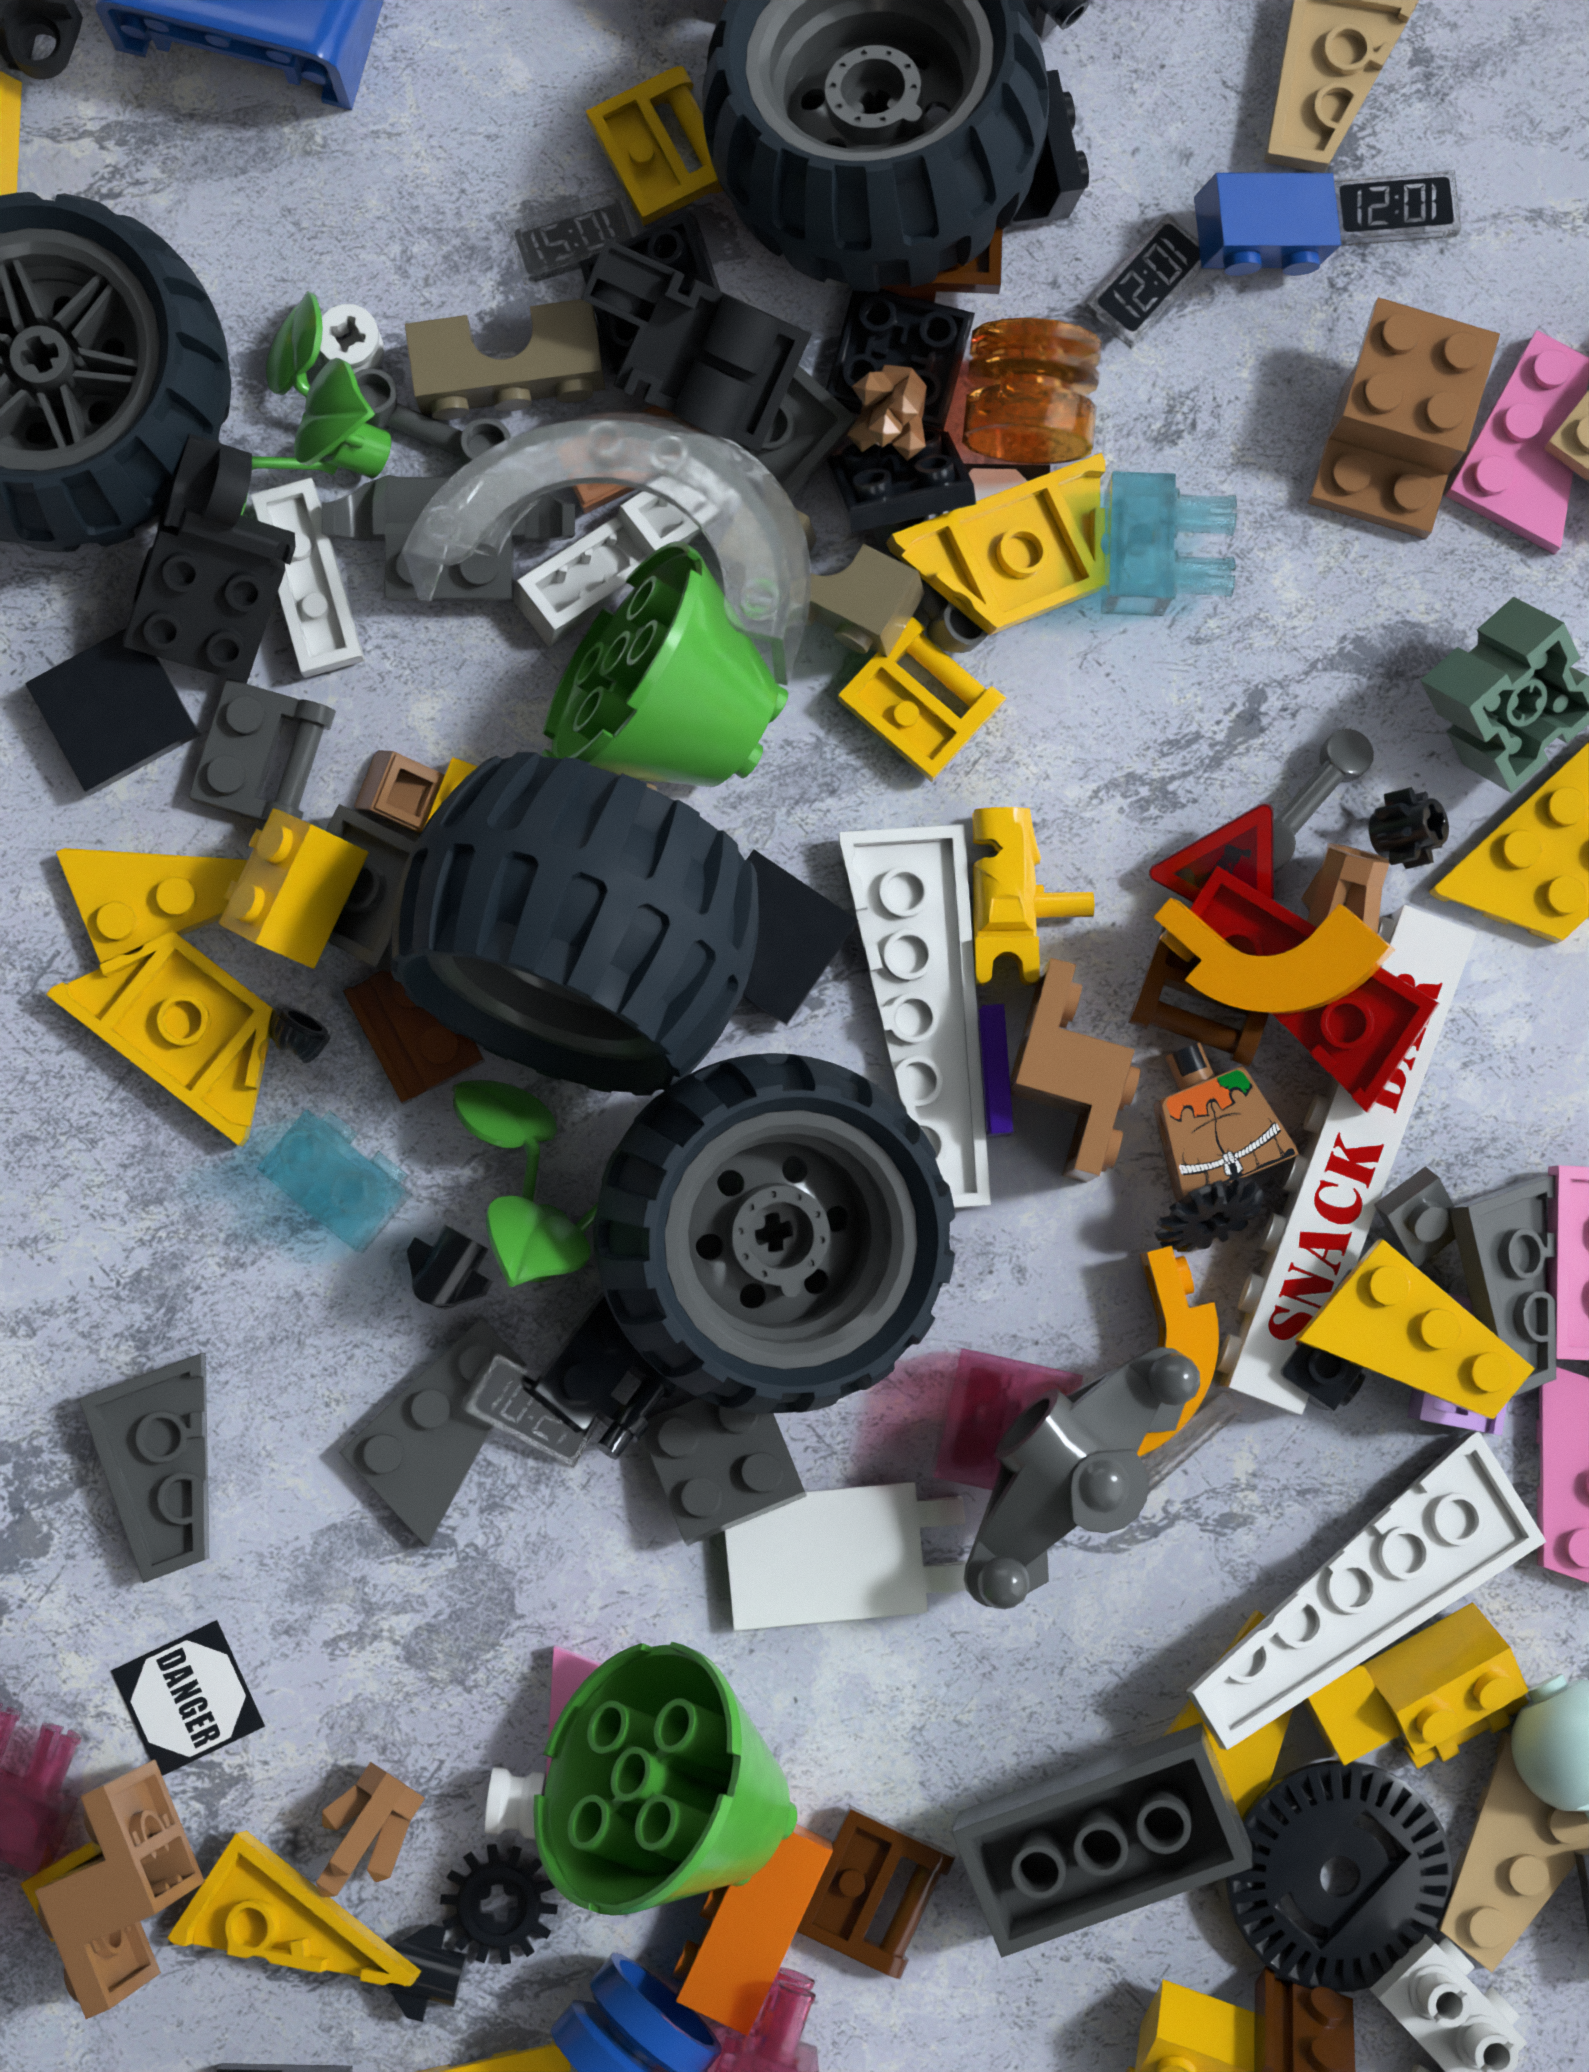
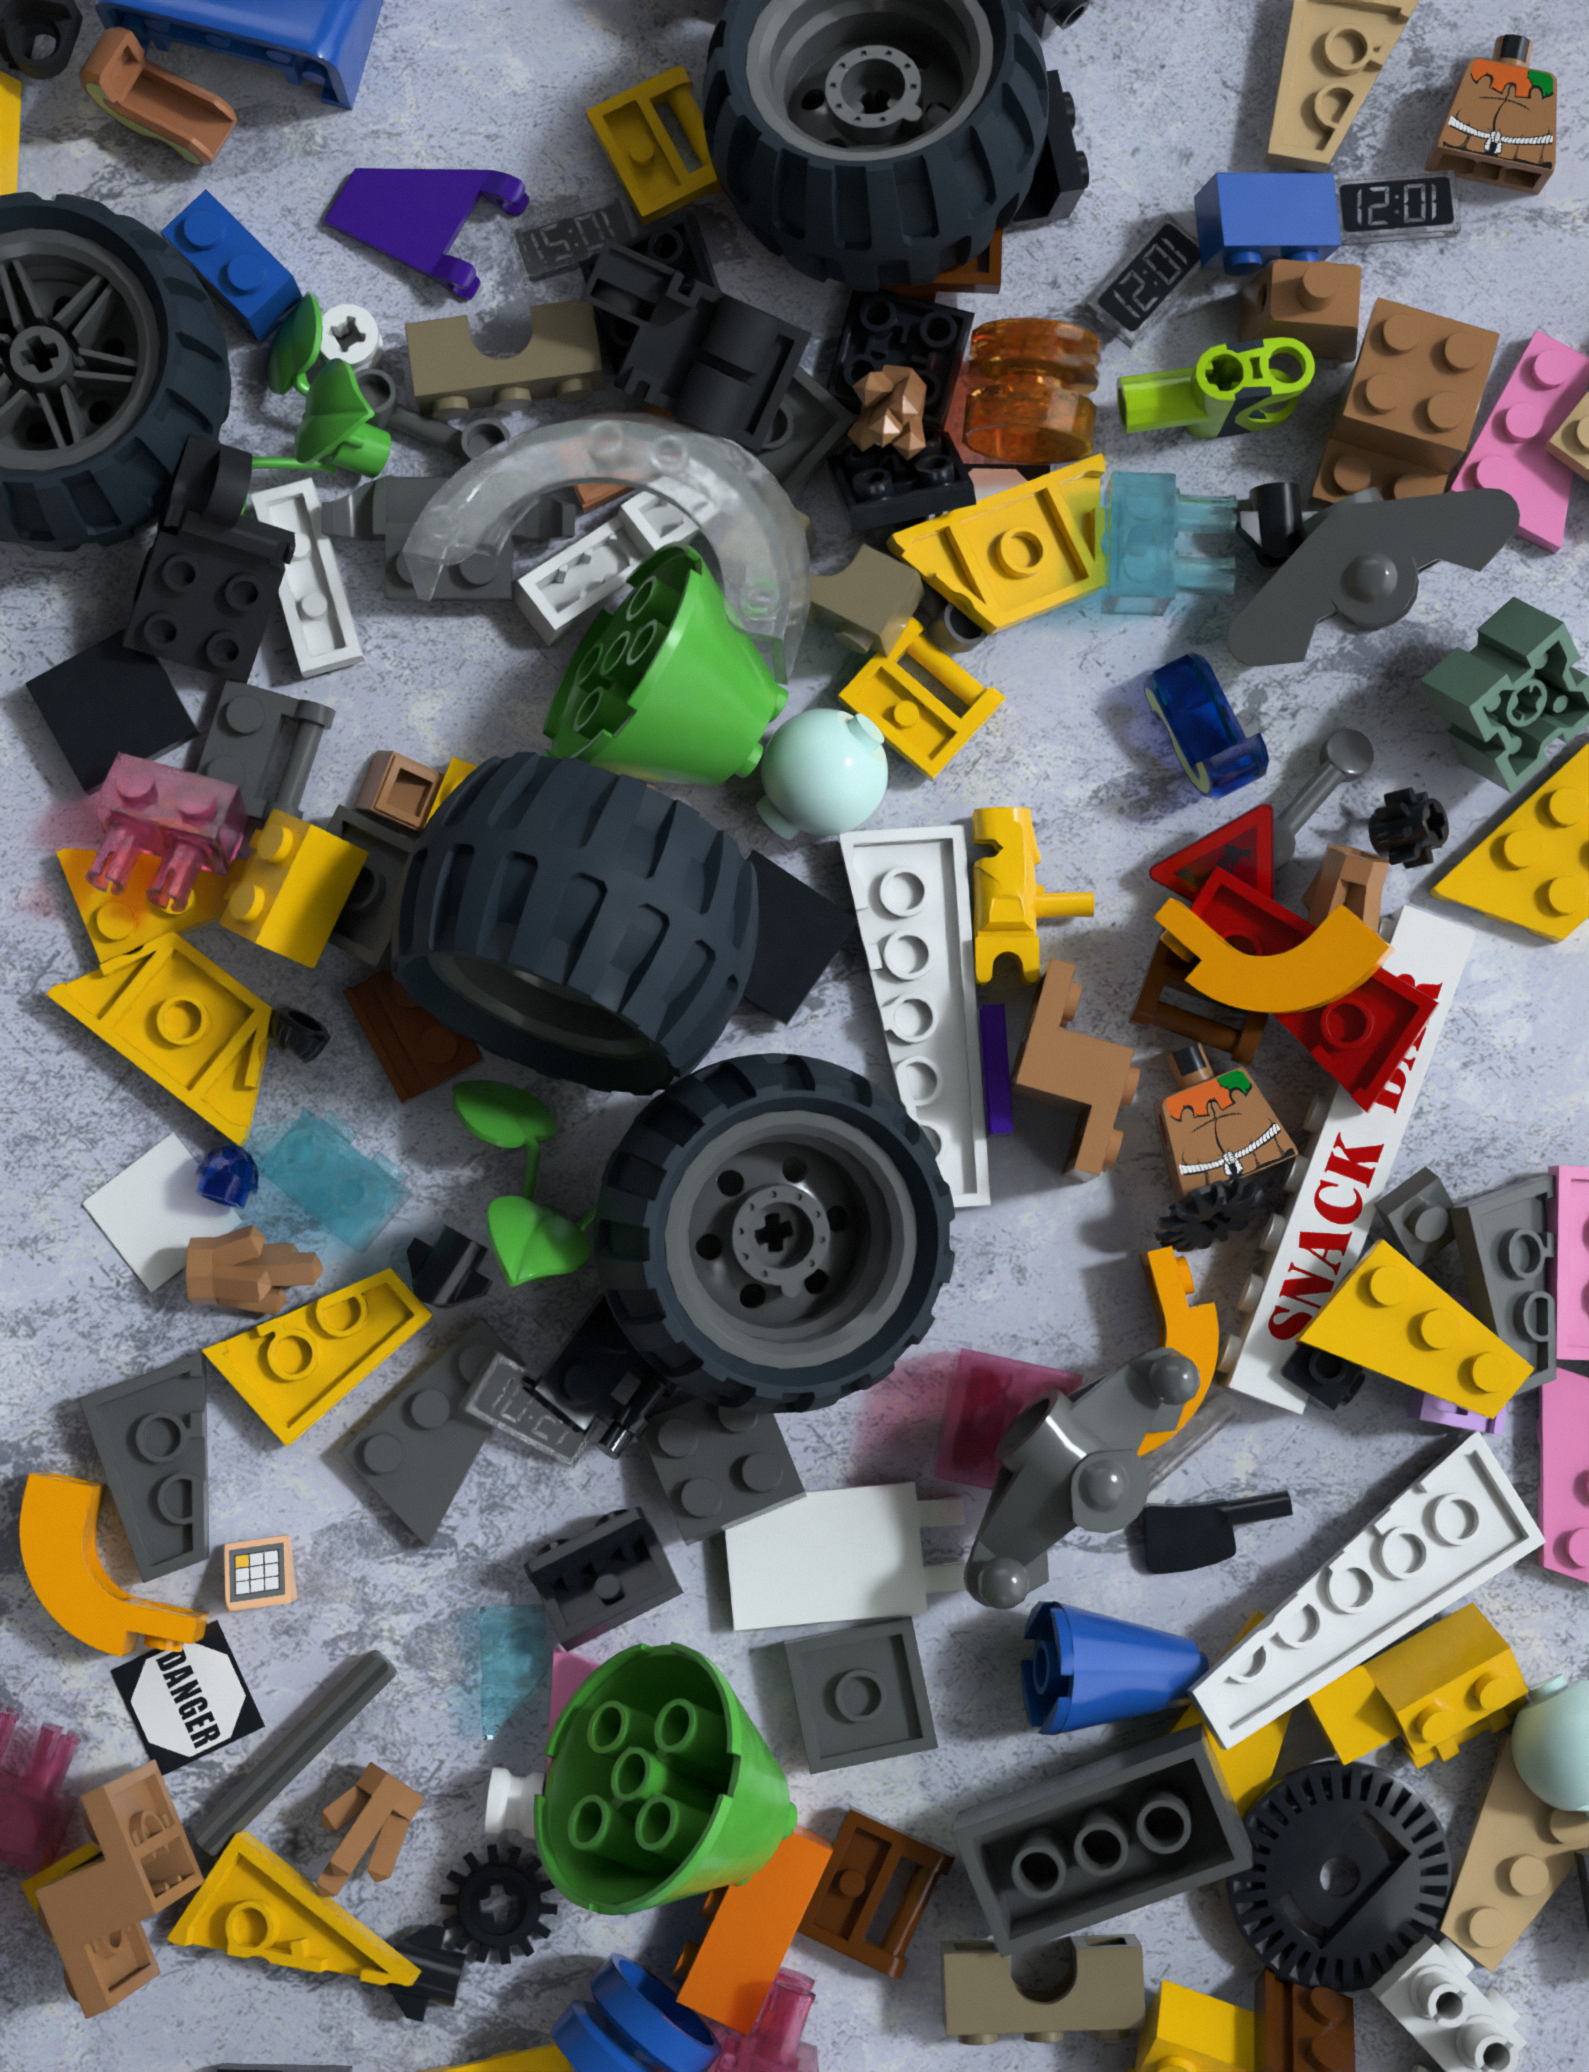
none -> light orange arch [19,1471,209,1657]
none -> nougat animal [79,27,238,167]
none -> white sticker [82,1132,243,1293]
none -> clear pink brick [85,752,250,912]
none -> blue brick [160,189,303,344]
none -> medium nougat rock [186,1224,323,1315]
none -> dark grey axle [192,1650,397,1857]
none -> clear blue plate [195,1145,259,1209]
none -> yellow wing [202,1268,435,1447]
none -> slope [224,1534,298,1612]
none -> dark purple flag [324,168,530,301]
none -> clear light blue slope [479,1604,548,1740]
none -> black bracket [523,1507,684,1652]
none -> light aqua brick [756,708,888,840]
none -> dark grey plate [784,1616,938,1775]
none -> dark tan arch [940,1934,1146,2045]
none -> blue cone [1021,1601,1209,1735]
none -> lime connector [1116,337,1315,439]
none -> black piece [1143,1490,1293,1574]
none -> clear blue animal [1144,652,1269,801]
none -> dark grey piece [1227,487,1520,667]
none -> black piece [1233,482,1320,569]
none -> medium nougat torso [1238,259,1362,361]
none -> medium nougat torso [1424,34,1557,195]

